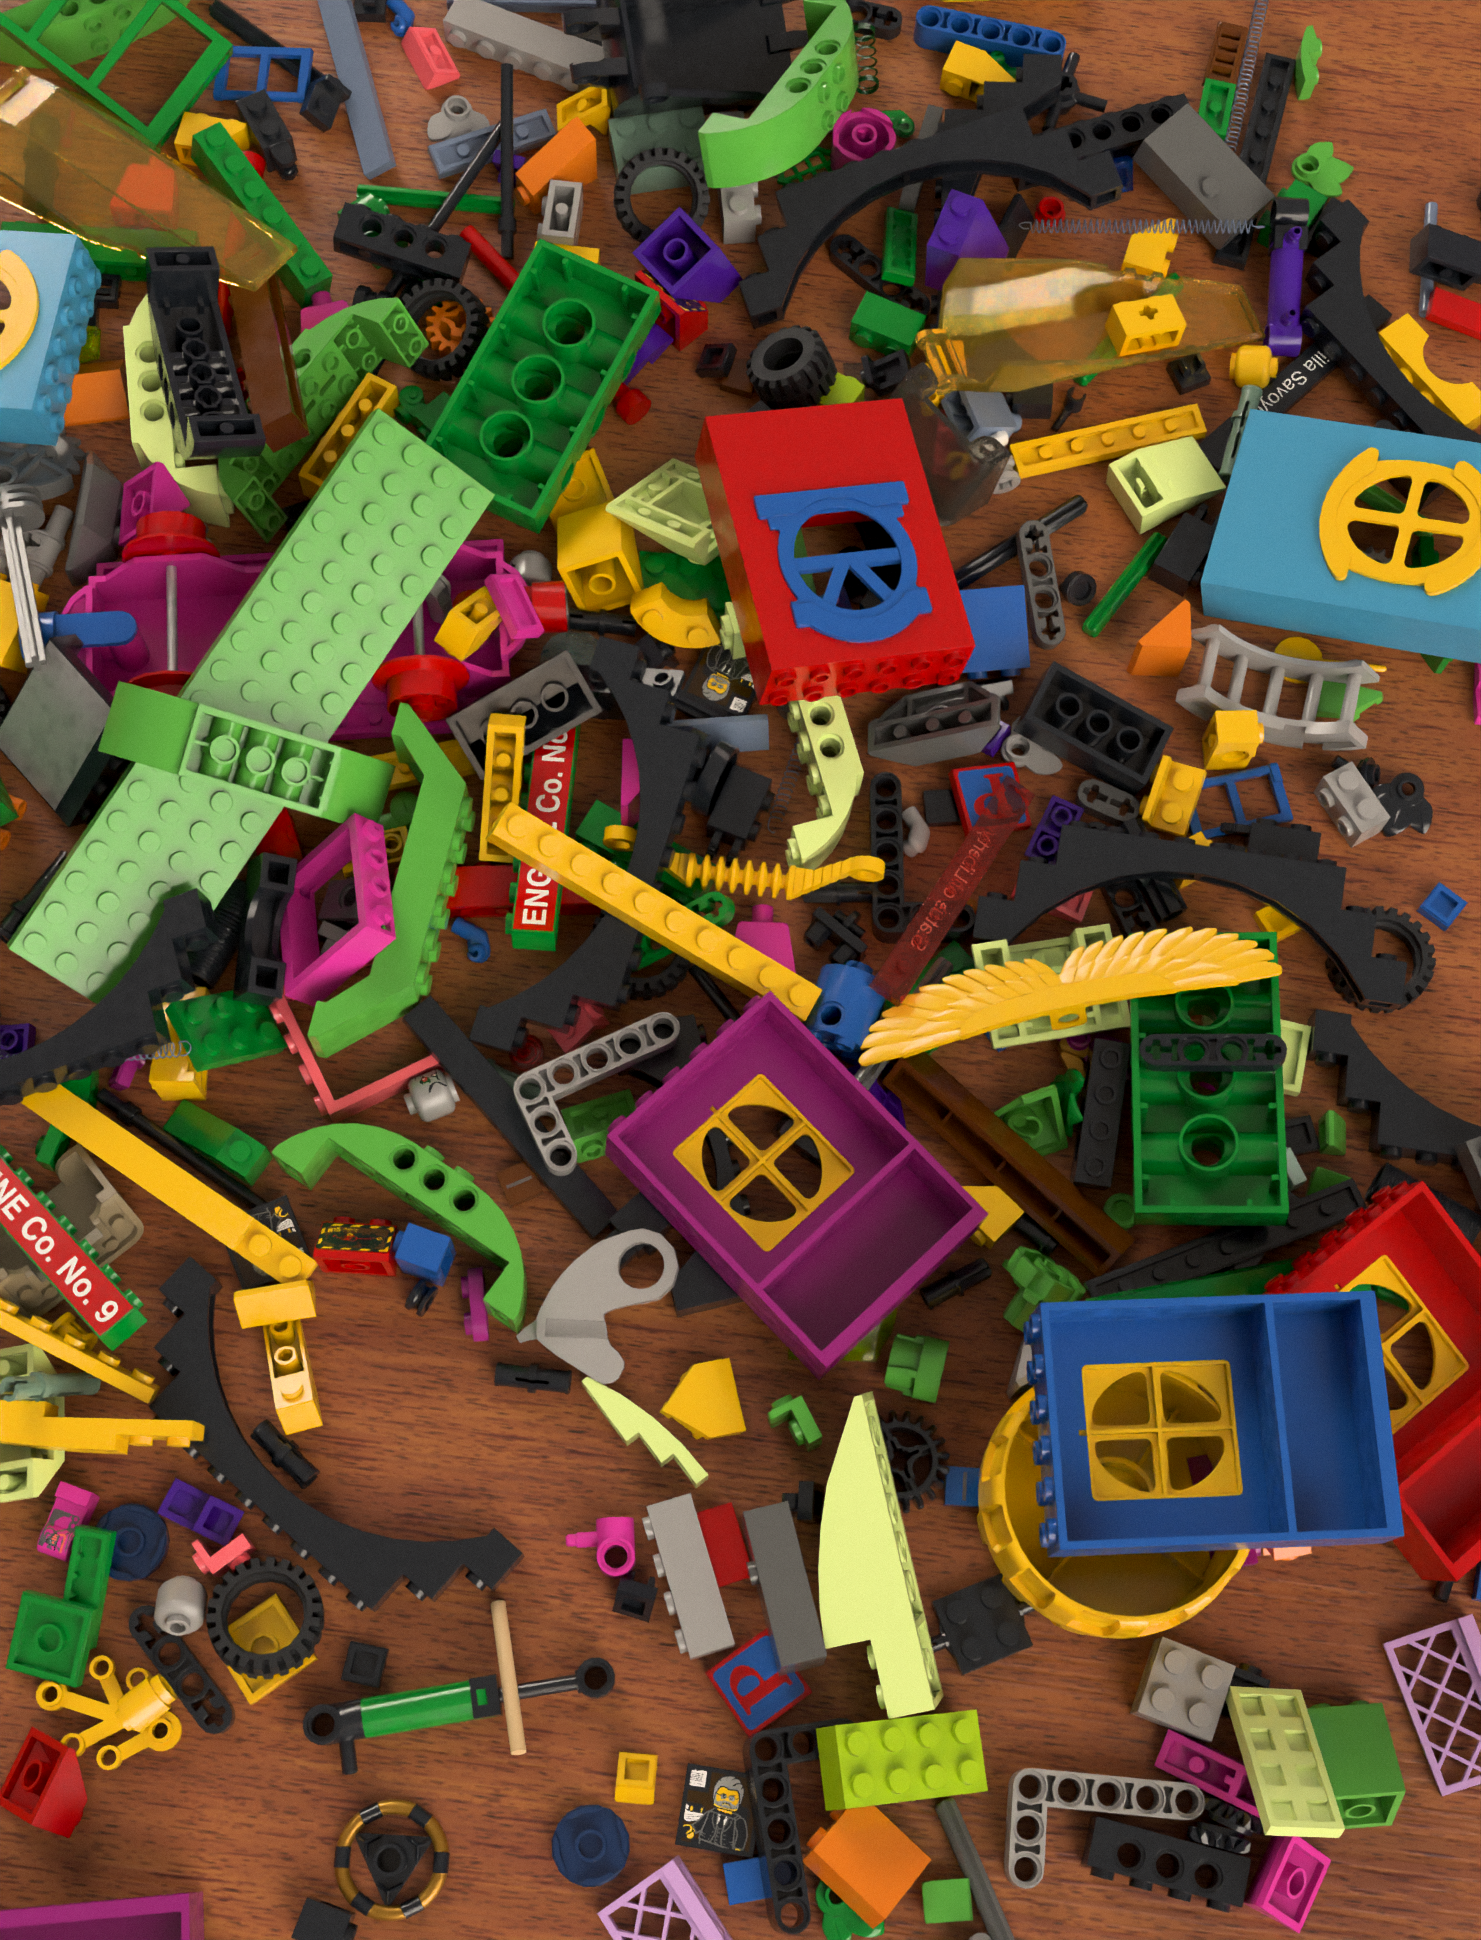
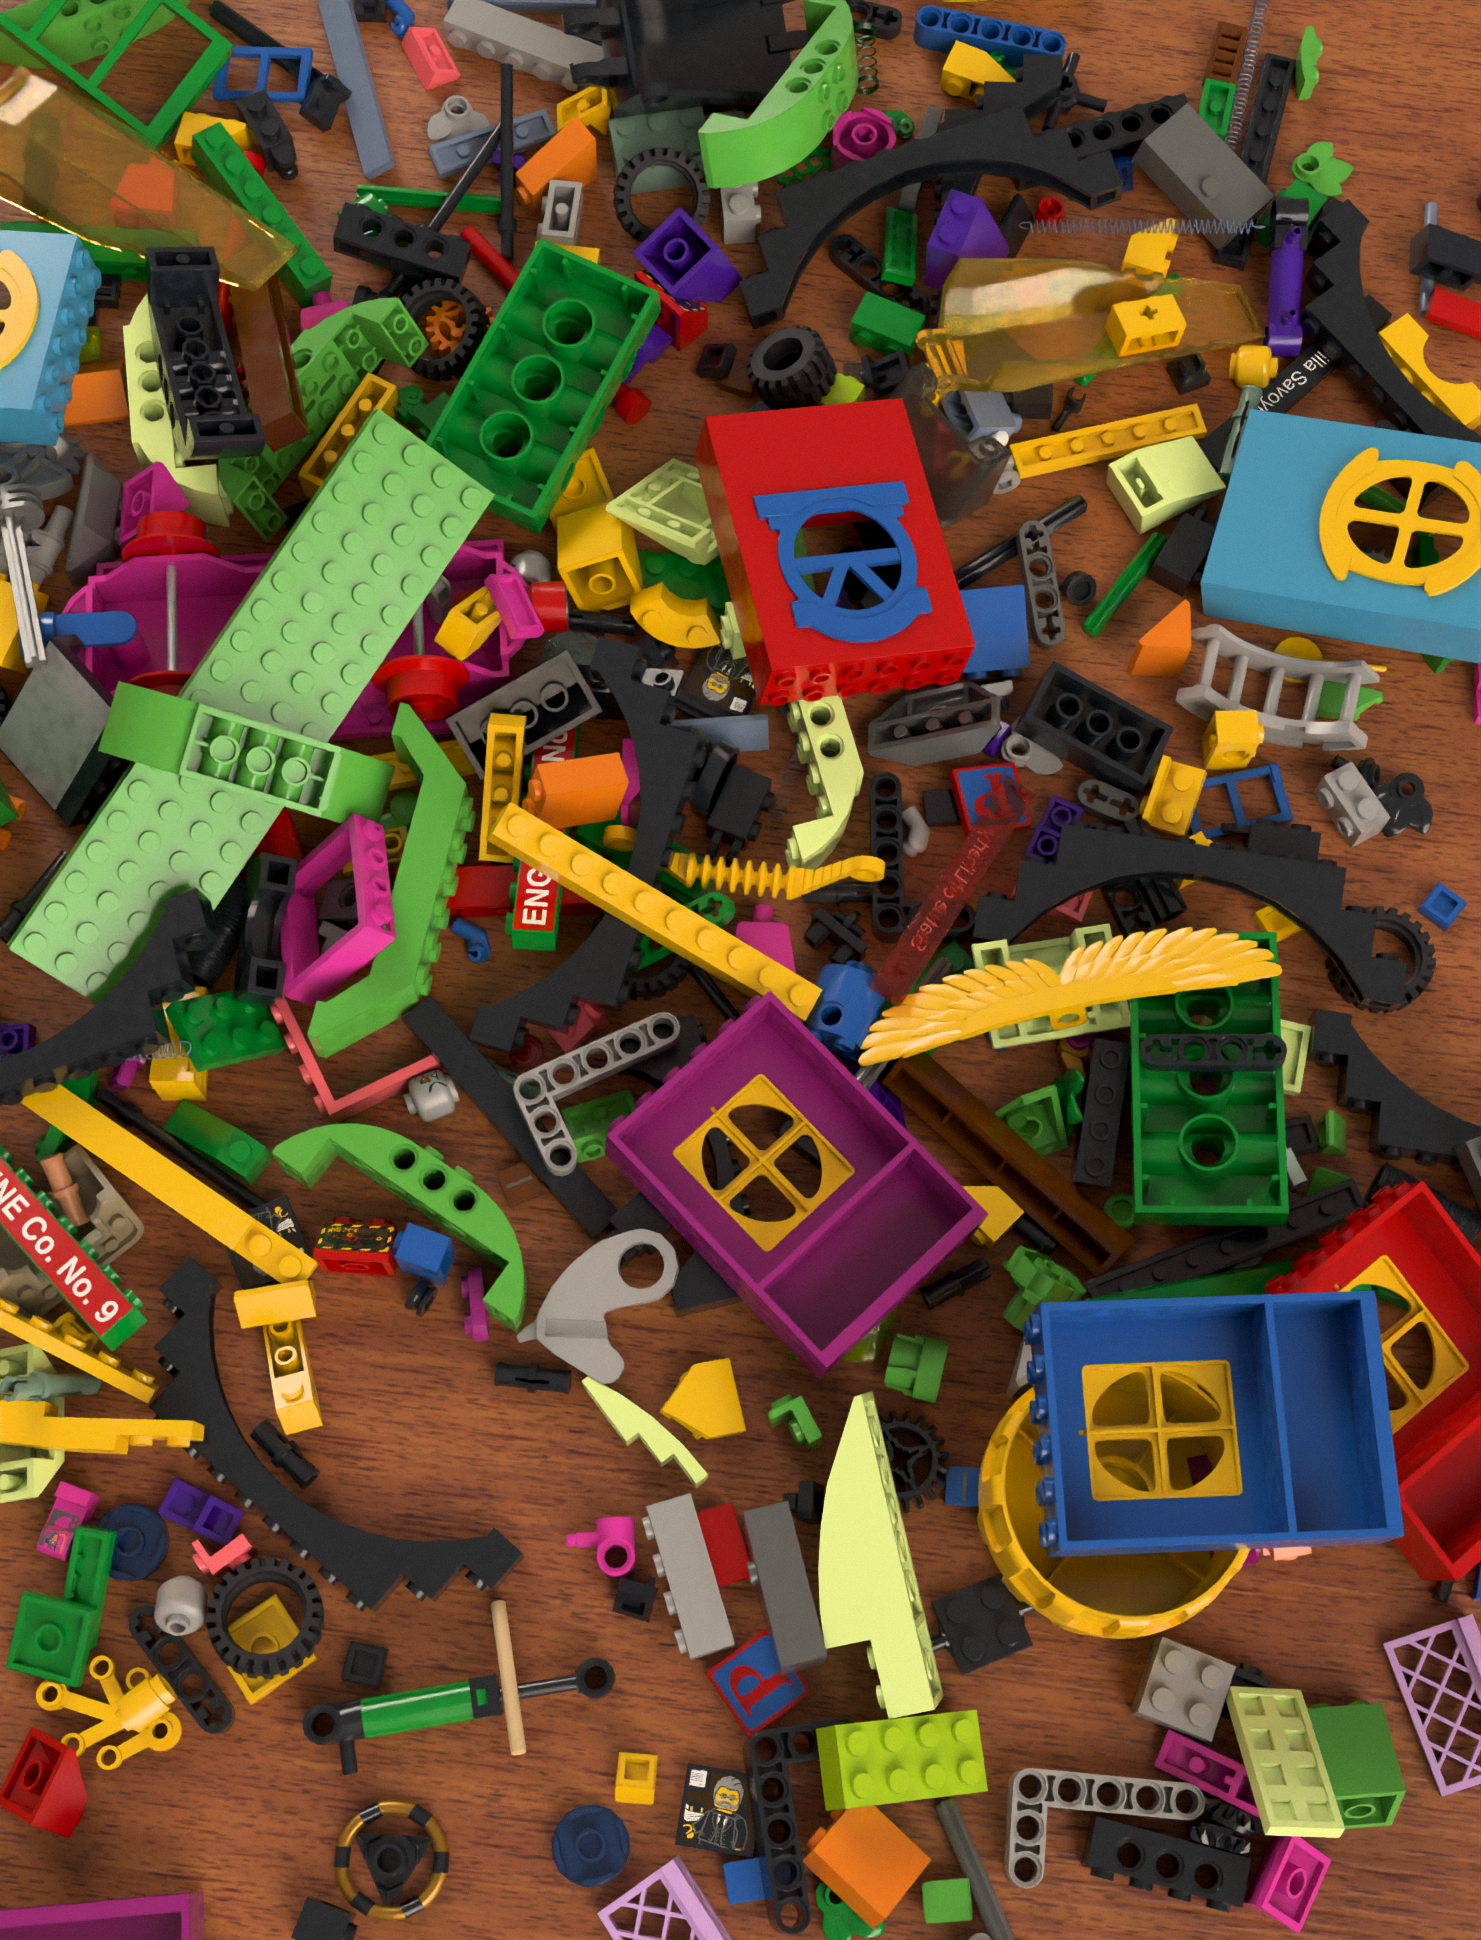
none -> nougat pin [39,1152,90,1228]
none -> orange brick [522,752,629,829]

